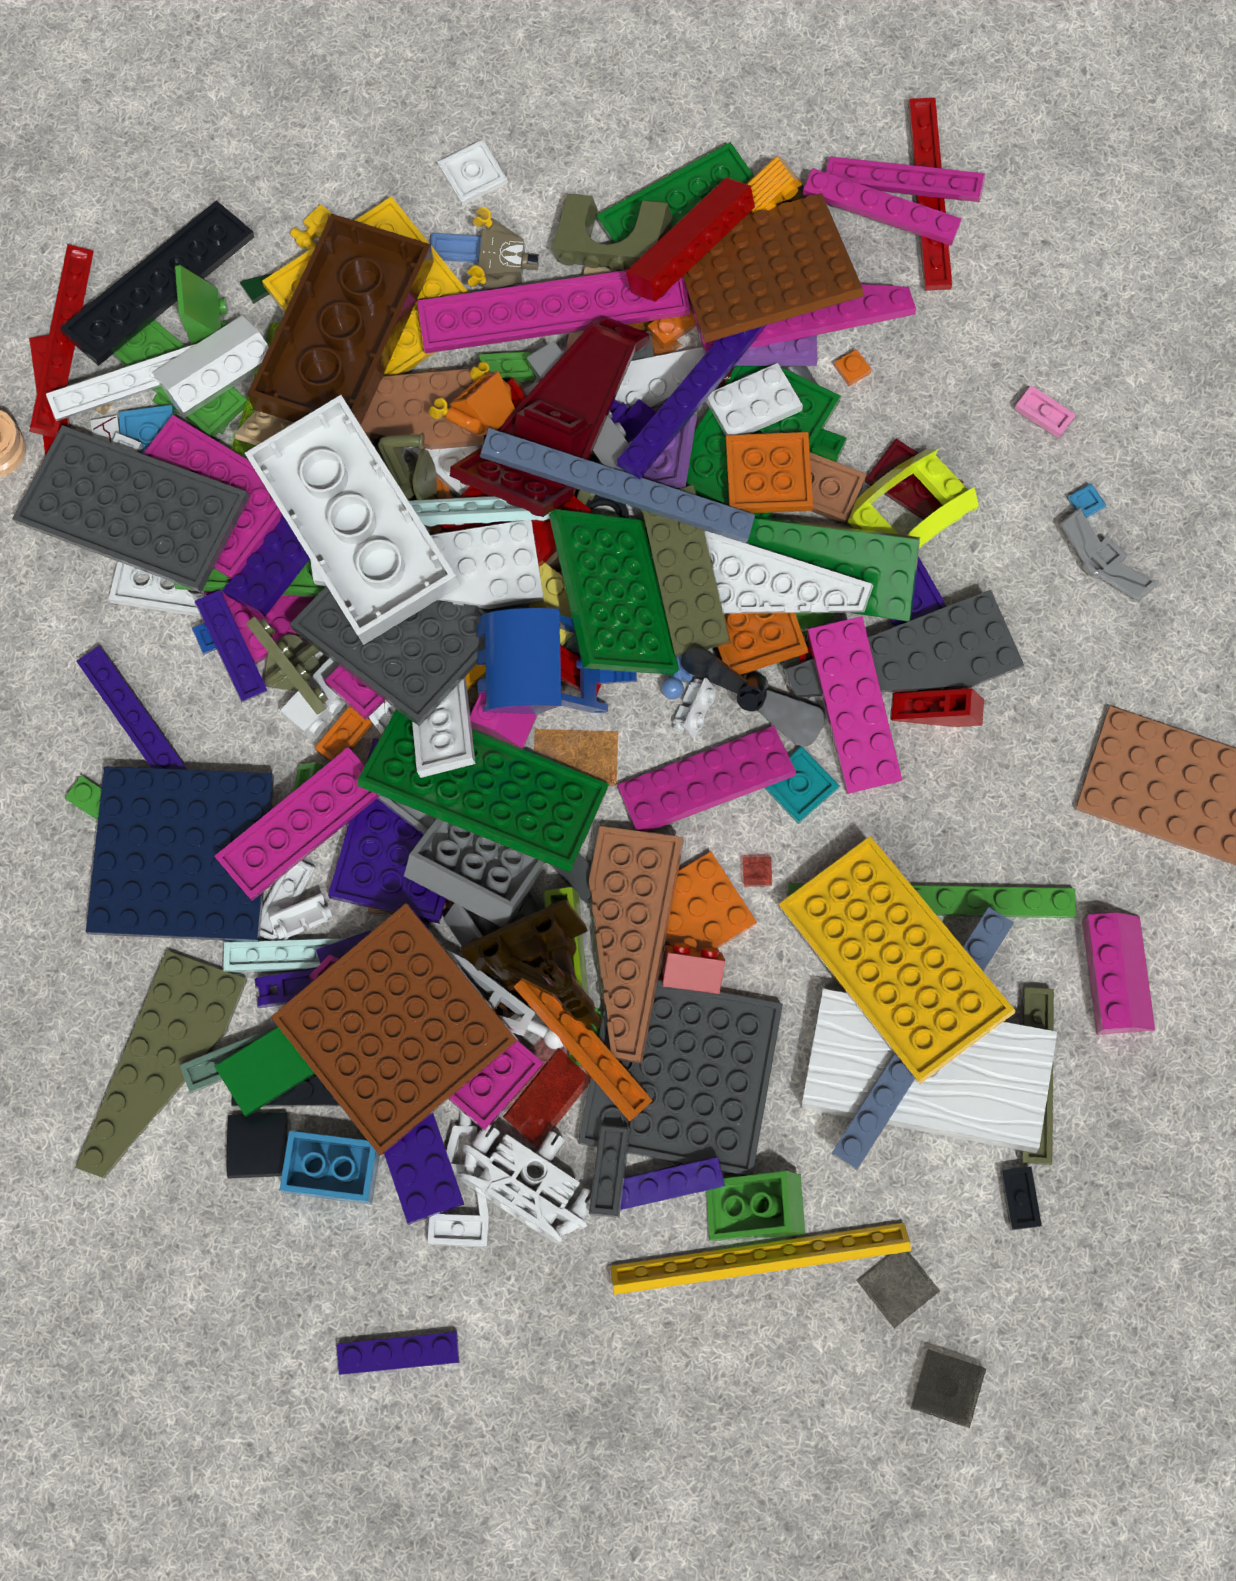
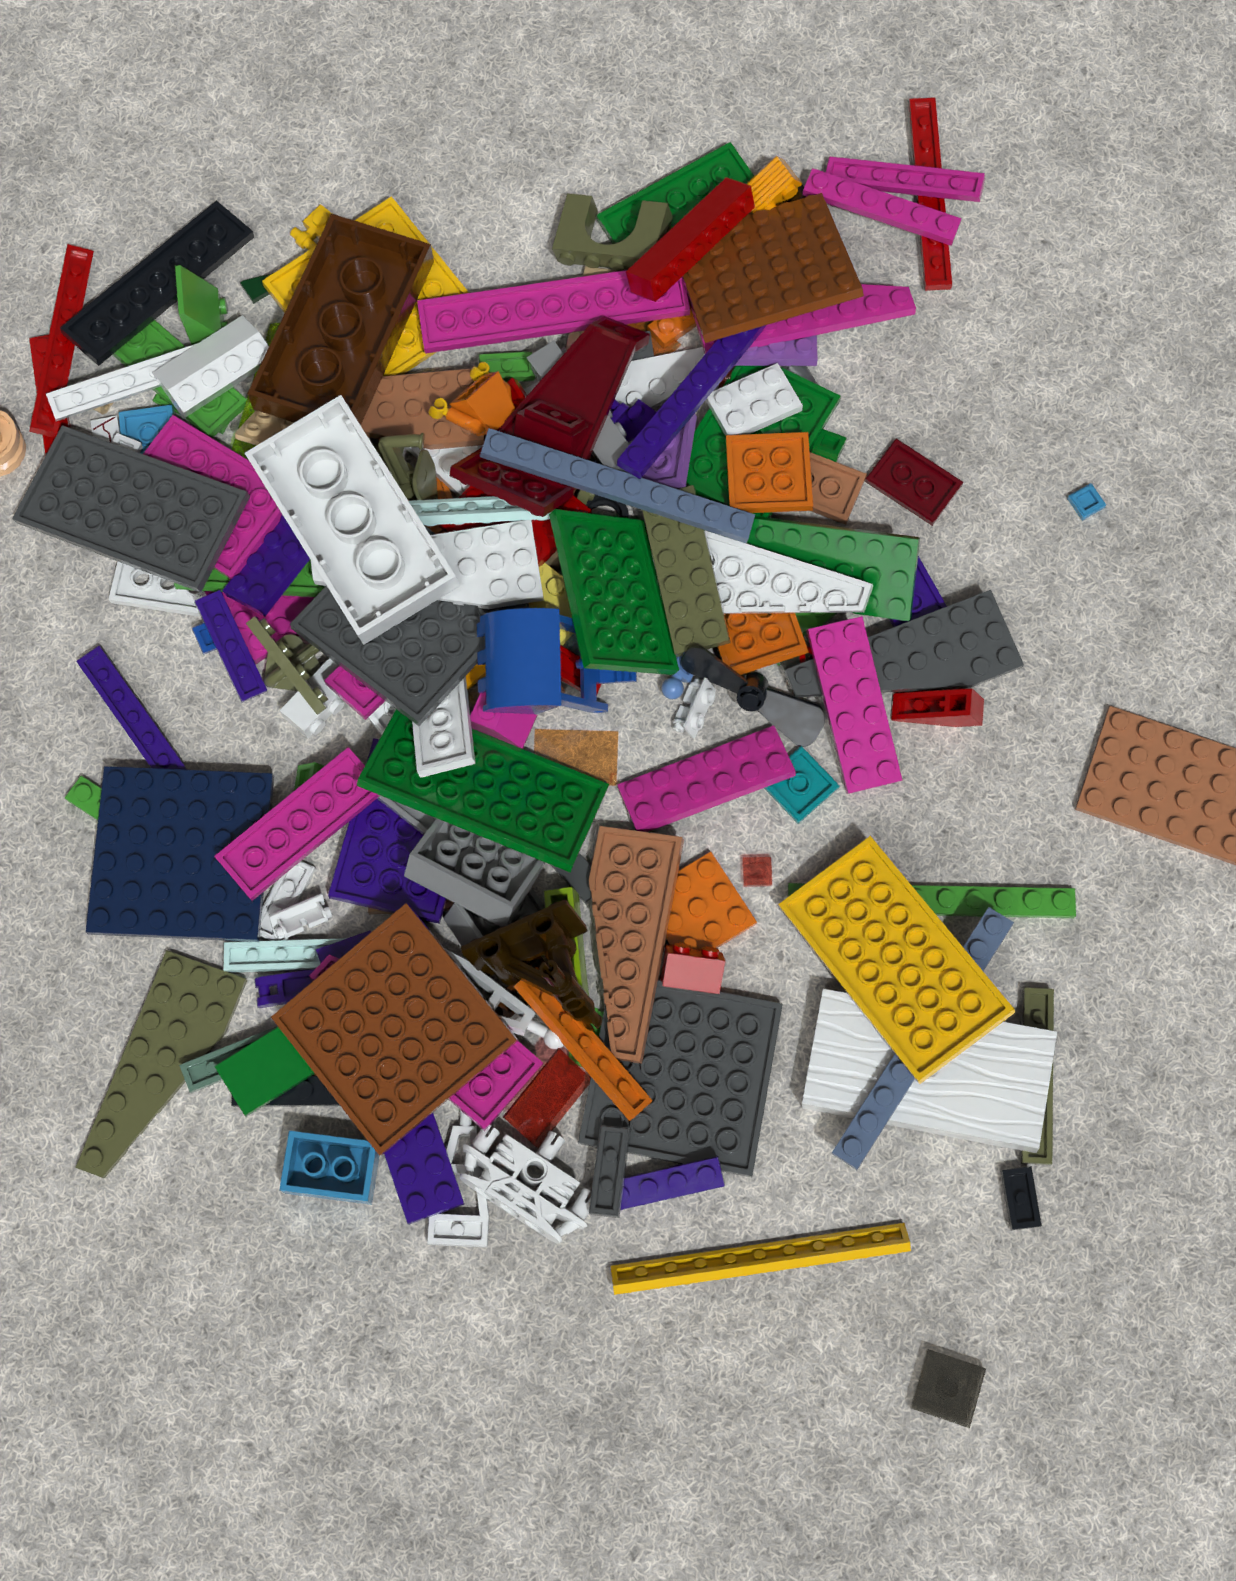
black slope [226,1113,288,1179] -> none
orange plate [315,706,373,761] -> none
dark purple plate [337,1332,460,1375] -> none
medium blue tile [430,233,482,263] -> none
white tile [437,139,508,206] -> none
dark tan torso [467,207,539,290] -> none
bright green slope [706,1171,805,1241] -> none
orange plate [834,349,872,386] -> none
neon yellow wedge [848,449,979,549] -> none
clear smoke piece [856,1252,940,1329] -> none
bright pink plate [1014,385,1076,439] -> none
light grey plate [1060,507,1157,601] -> none
dark pink slope [1082,913,1155,1035] -> none

